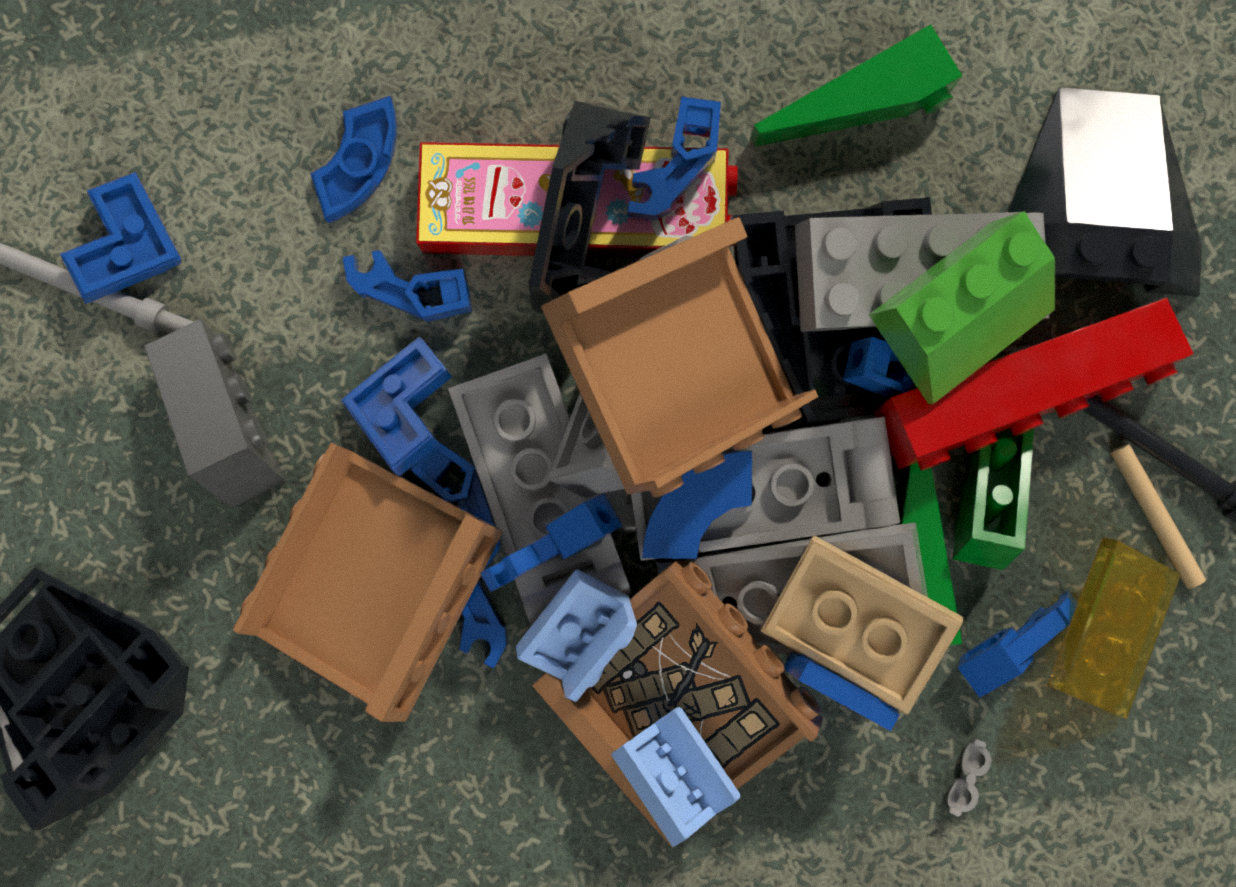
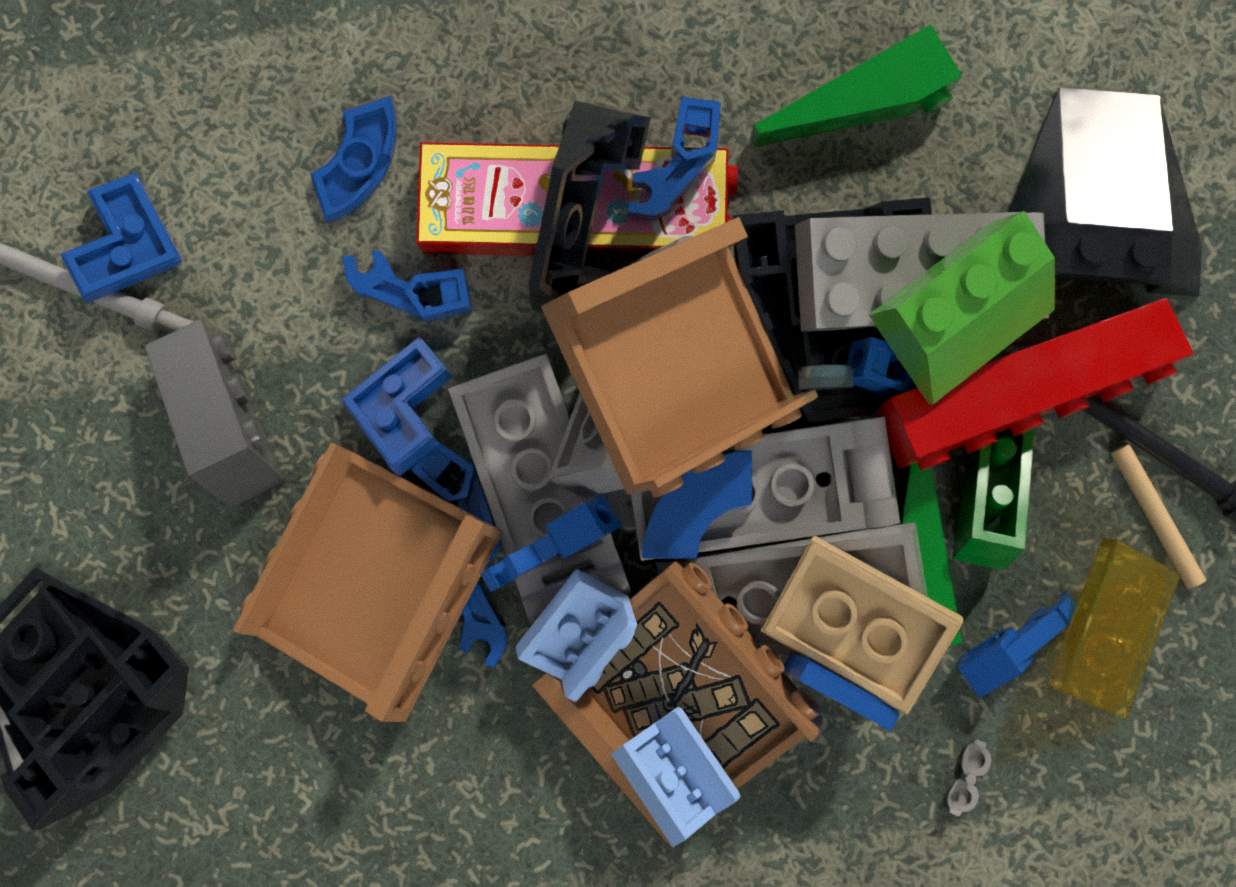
none -> clear light blue tile [798,365,854,390]

